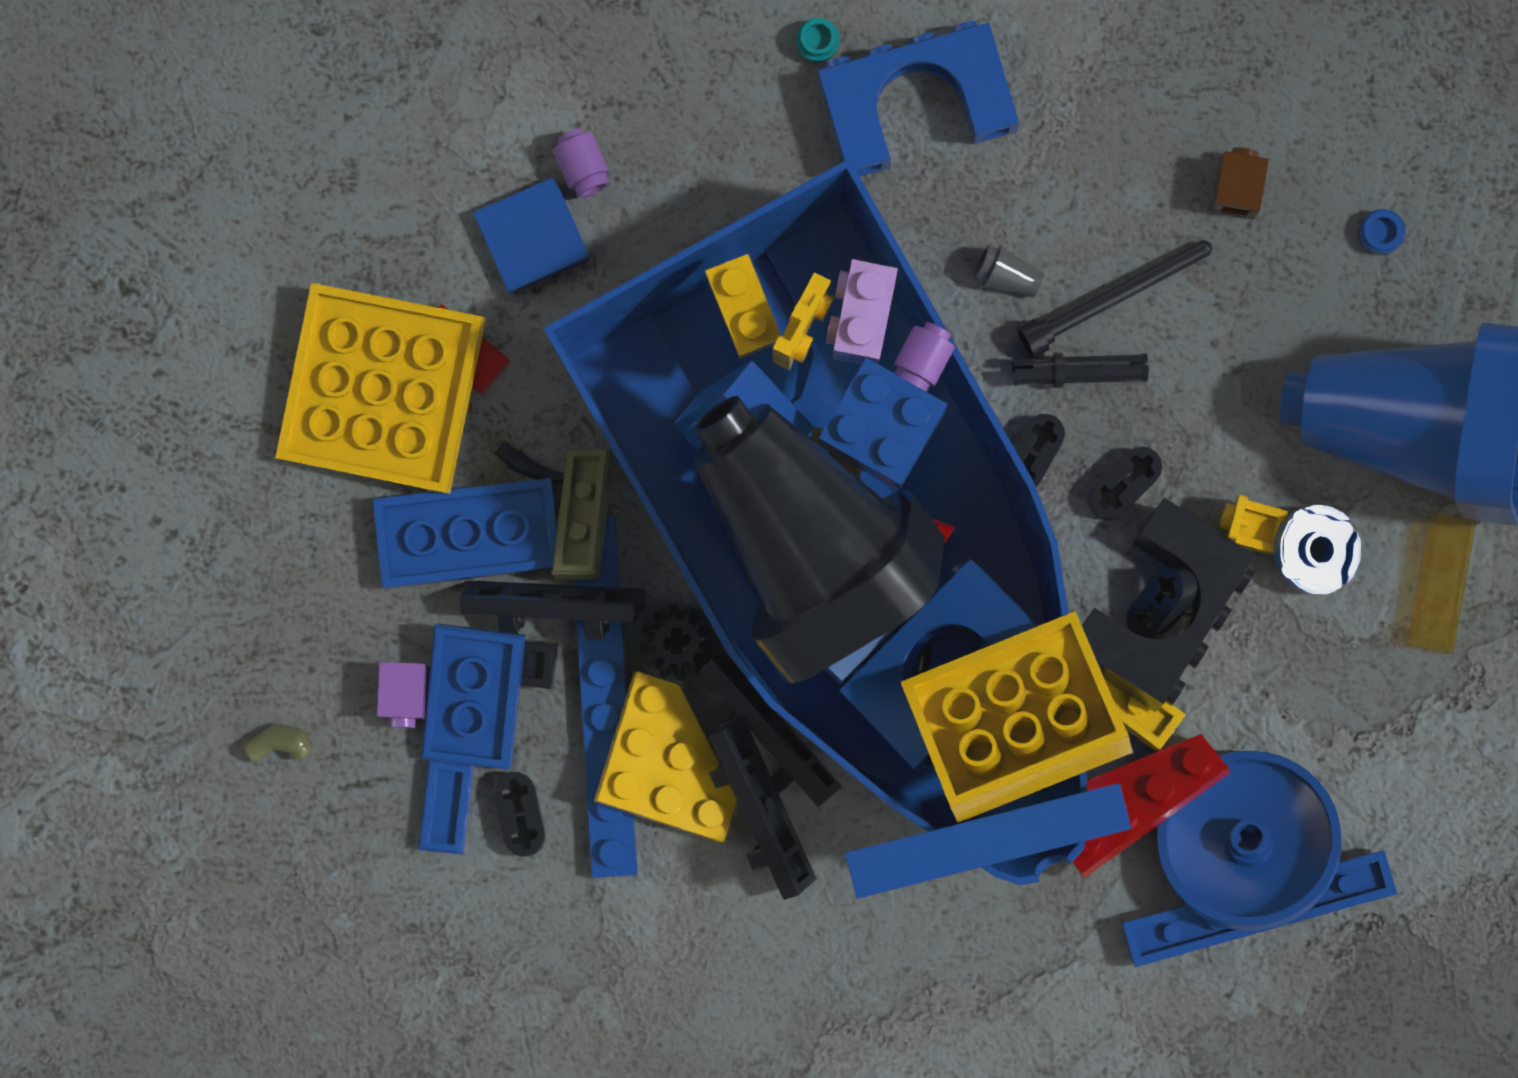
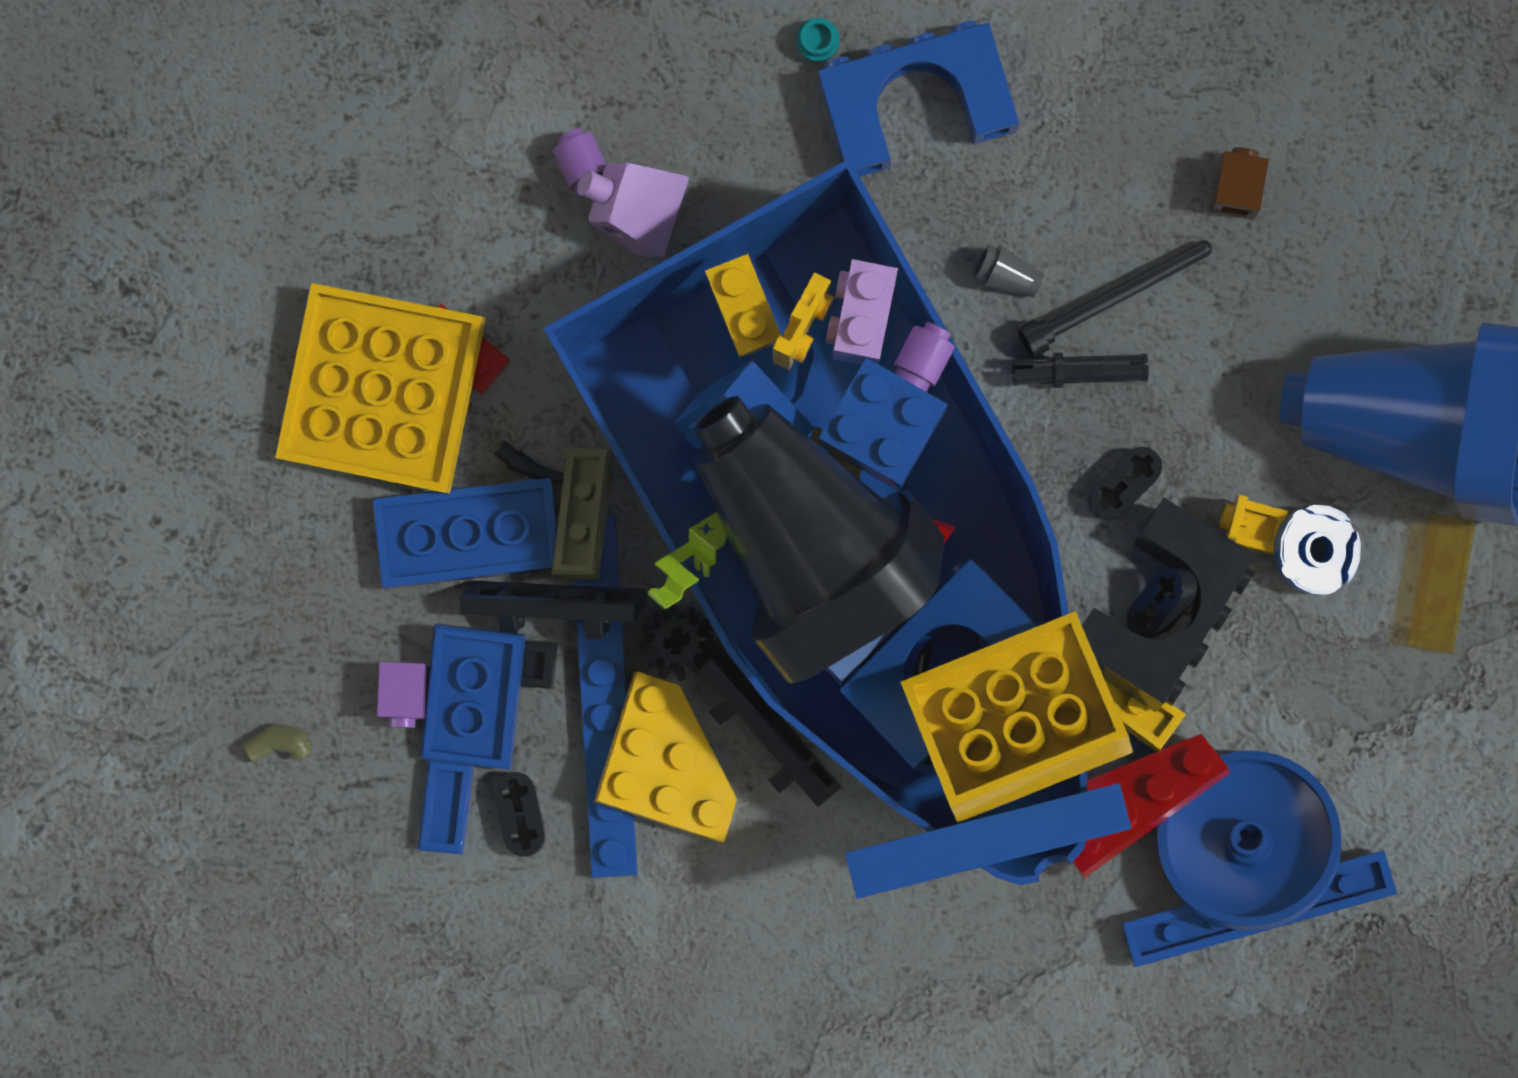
blue tile [473,177,590,295] -> none
black hinge [709,716,817,900] -> none
black beam [1014,414,1065,488] -> none
blue tile [1359,209,1405,255] -> none
none -> lavender torso [577,163,689,257]
none -> lime piece [648,512,727,609]

